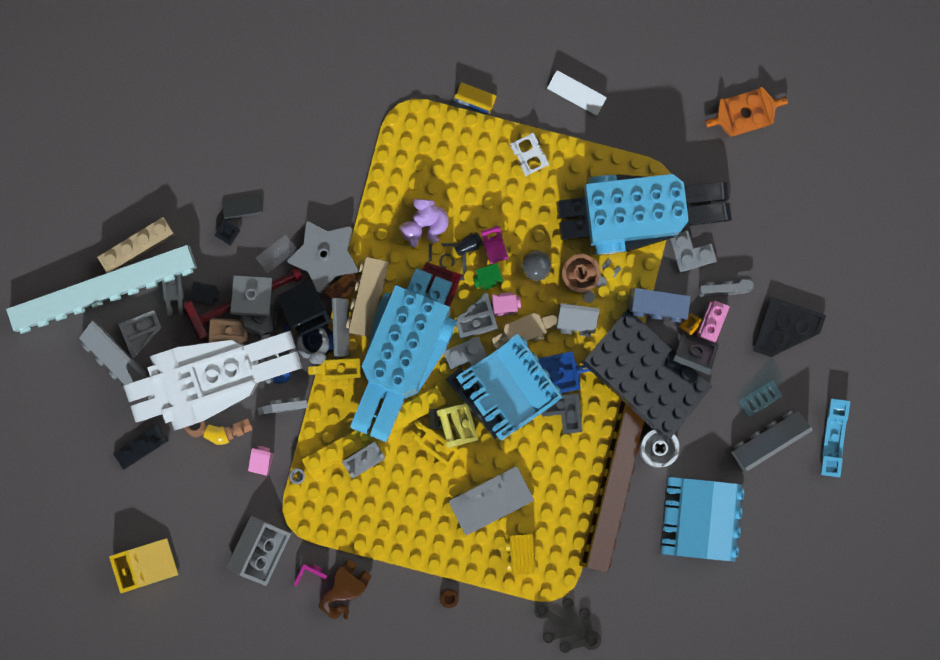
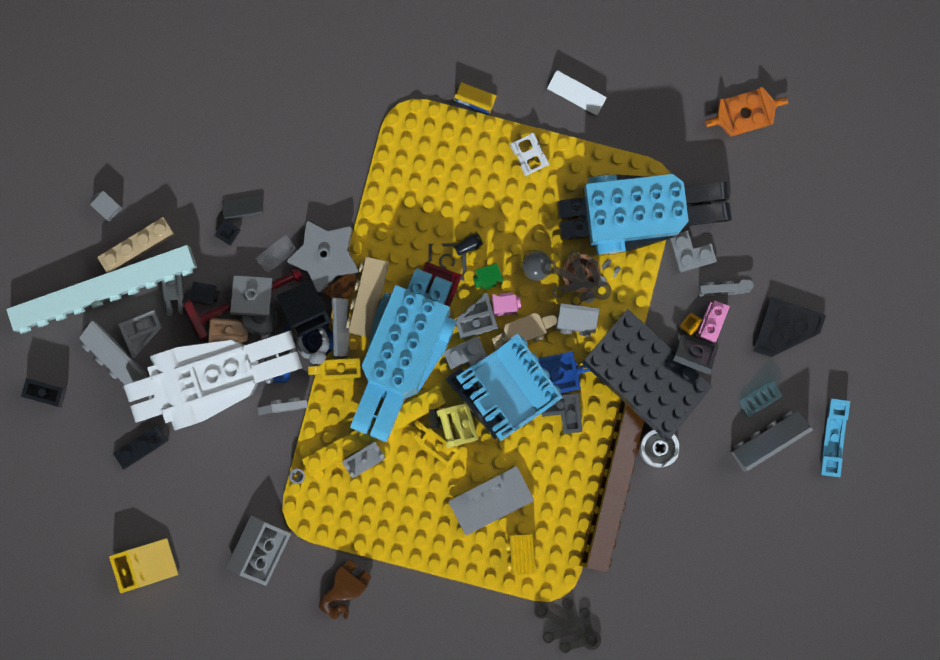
piece [184,418,252,445] -> none
bright pink slope [248,445,274,476] -> none
dark pink bracket [294,564,328,586] -> none
lavender animal [399,199,449,247] -> none
reddish brown plate [440,589,459,608] -> none
dark pink bracket [481,226,509,264] -> none
sand blue brick [628,288,691,323] -> none
medium azure hinge [661,477,744,561] -> none
none -> black brick [21,378,67,408]
none -> light grey brick [90,191,122,222]
none -> clear smoke plant [541,251,611,306]

